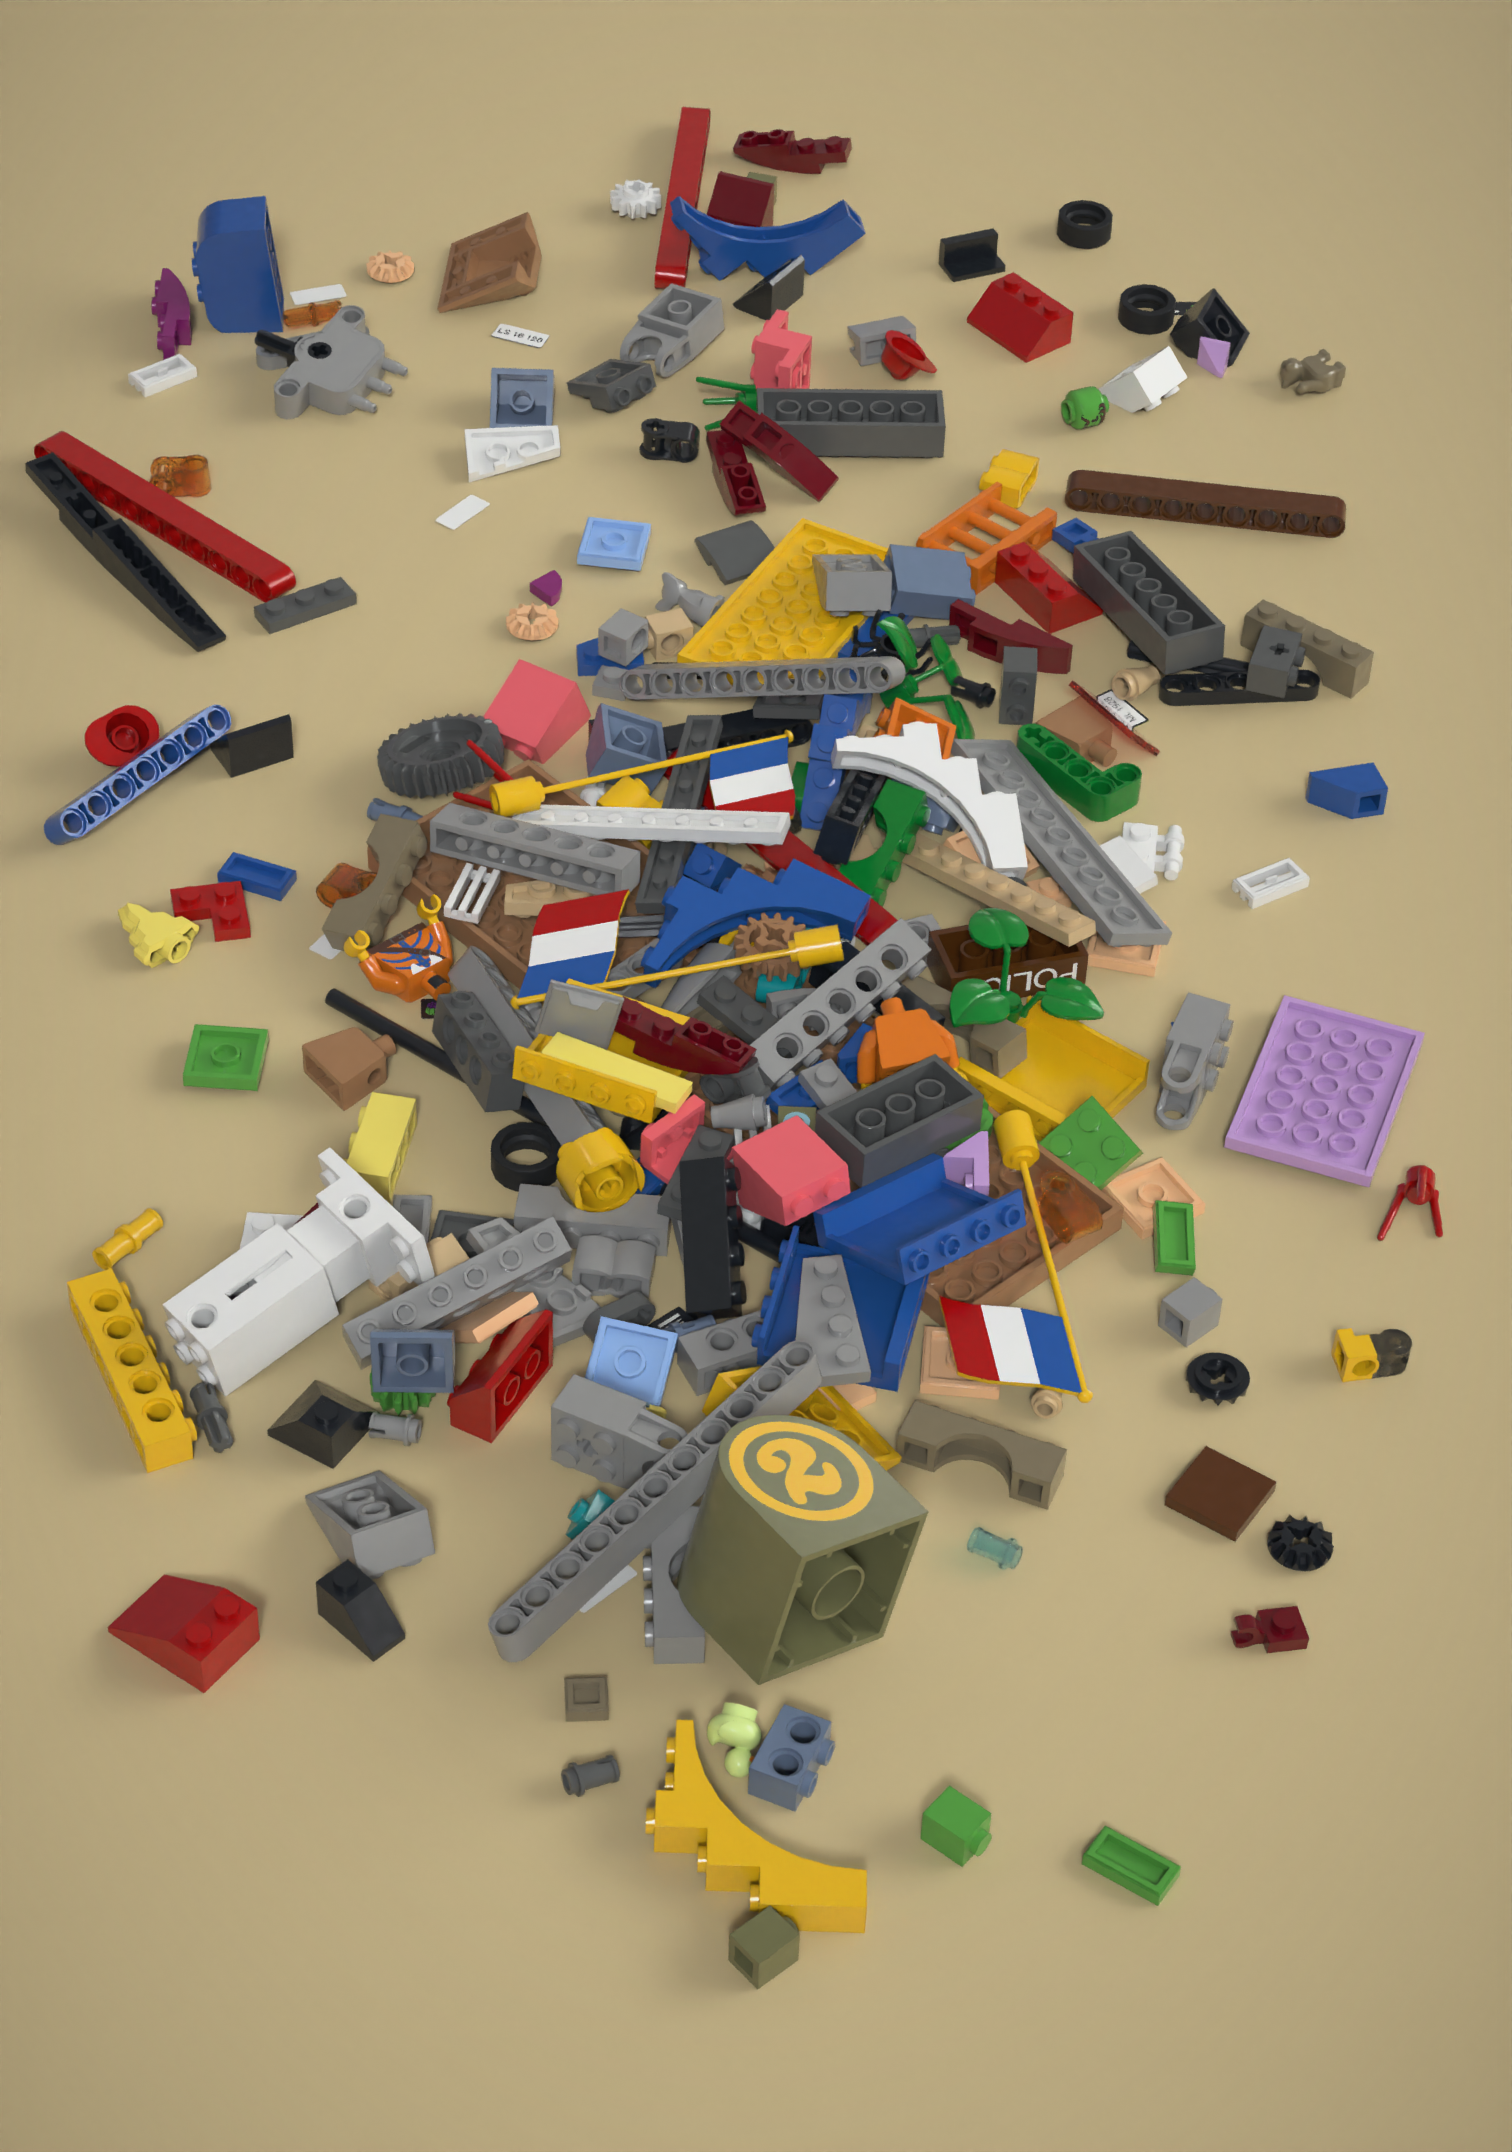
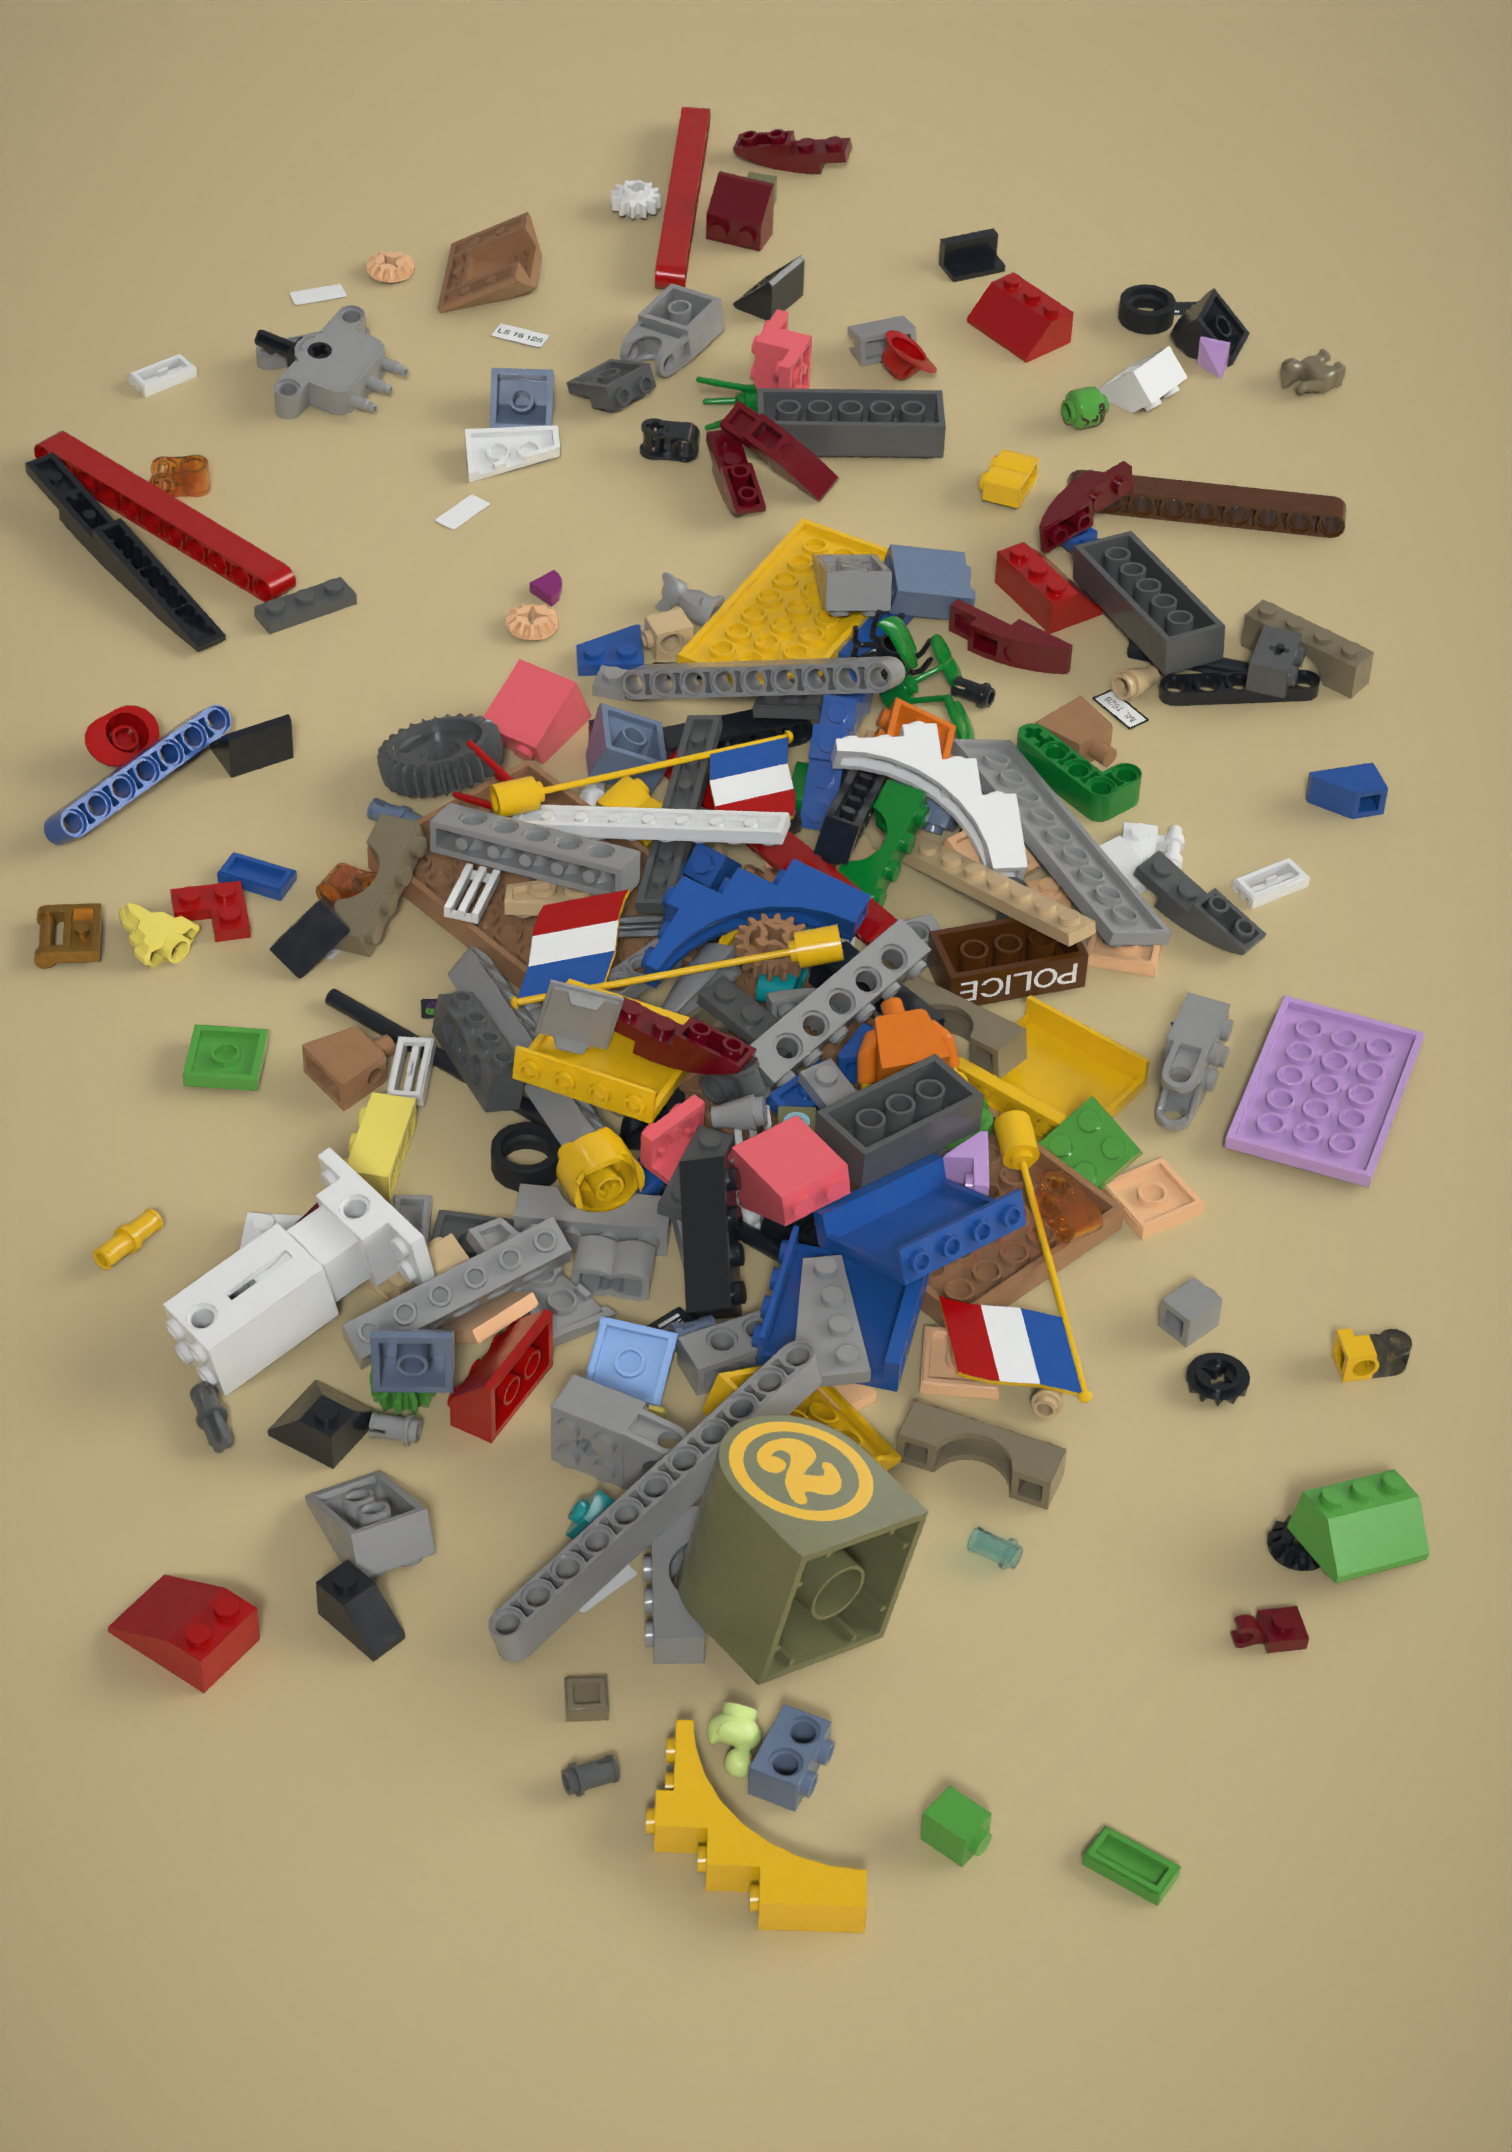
yellow brick [67,1268,197,1473] -> none
magenta slope [151,268,192,360] -> none
blue brick [192,196,284,333] -> none
clear orange axle [283,300,342,328] -> none
torso [344,894,453,1003] -> none
light yellow tile [541,1032,693,1114] -> none
light blue plate [577,517,651,571] -> none
dark grey beam [583,1292,656,1344] -> none
light grey brick [598,609,648,667] -> none
blue arch [670,196,866,281] -> none
dark grey slope [694,520,775,585] -> none
olive brick [728,1906,800,1990] -> none
dark grey axle [909,624,961,650] -> none
orange fence [916,482,1057,595] -> none
green plant [949,908,1104,1028] -> none
dark grey brick [999,646,1037,725] -> none
black tyre [1057,200,1113,249] -> none
clear red piece [1069,680,1160,756] -> none
bright green tile [1153,1200,1196,1276] -> none
reddish brown tile [1165,1446,1276,1542] -> none
red plant [1377,1165,1443,1241] -> none
none -> pearl gold plate [34,903,102,969]
none -> black panel [269,895,350,979]
none -> white tile [386,1036,436,1106]
none -> dark red slope [1039,461,1133,554]
none -> dark grey slope [1133,850,1267,955]
none -> bright green slope [1287,1469,1429,1583]

